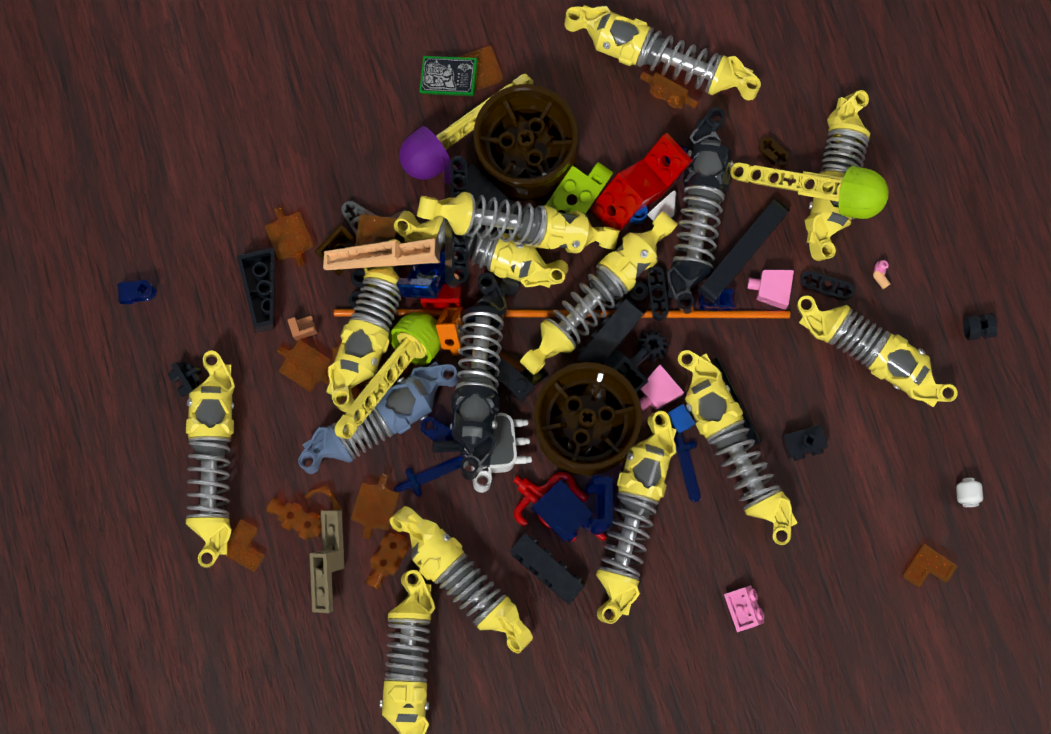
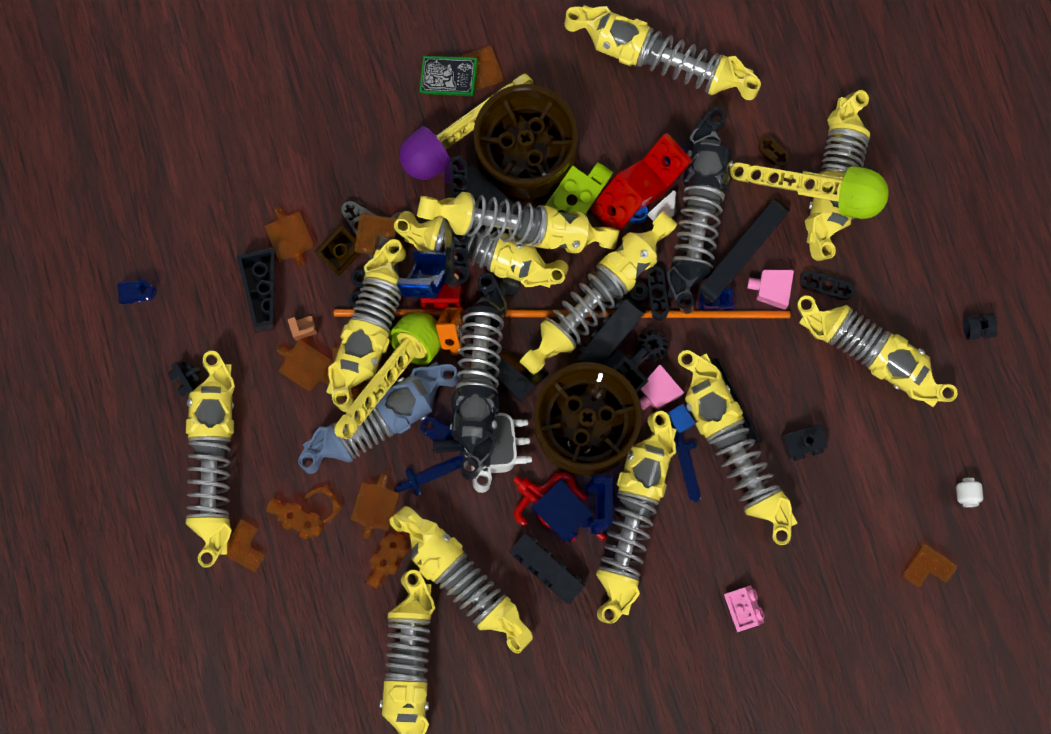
dark tan bracket [310,510,344,613] -> none
light nougat slope [323,238,440,270] -> none
clear orange plate [640,71,699,109] -> none
arm [873,260,891,289] -> none

